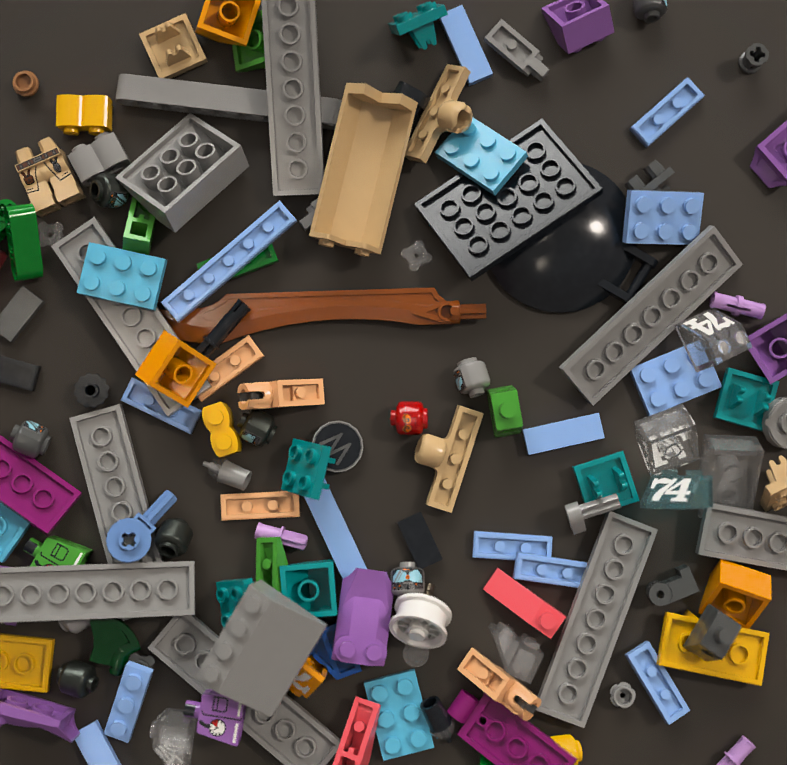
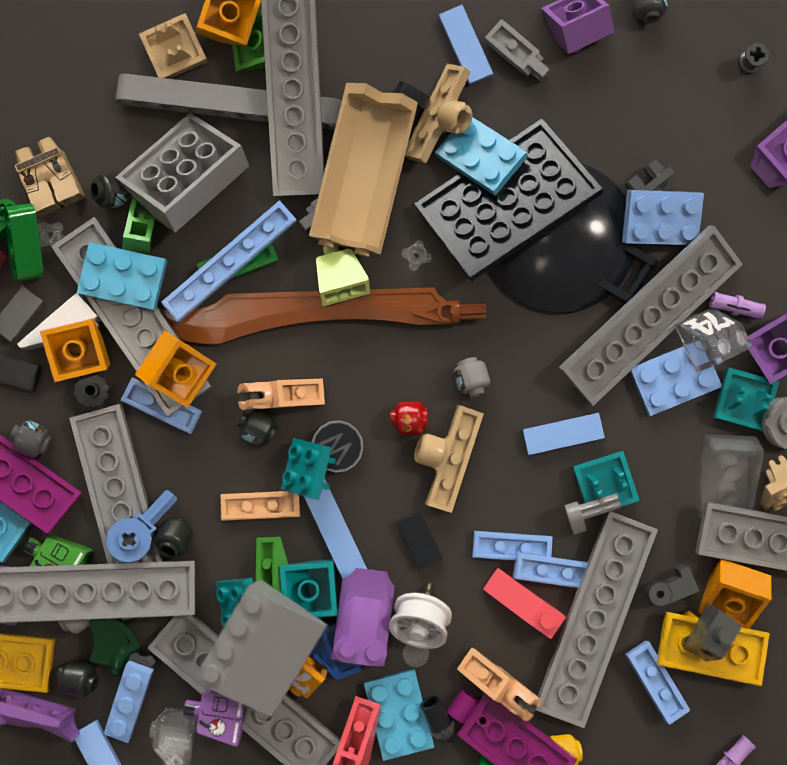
medium nougat plate [13,71,39,97] -> none
yellow brick [56,94,113,136] -> none
light grey brick [68,132,131,187] -> none
black axle [195,299,251,358] -> none
light nougat tile [198,335,265,402] -> none
yellow brick [202,402,242,458] -> none
light grey piece [203,457,252,491] -> none
lavender axle [255,522,308,550] -> none
teal plate [388,1,448,50] -> none
head [390,562,425,598] -> none
bright green torso [486,385,523,438] -> none
clear slope [489,622,544,684] -> none
light grey plate [610,682,636,708] -> none
light blue tile [629,77,705,148] -> none
clear slope [634,404,700,477] -> none
clear light blue slope [640,470,713,510] -> none
none -> white slope [17,293,102,350]
none -> light orange slope [40,318,110,382]
none -> yellowish green torso [316,245,370,307]

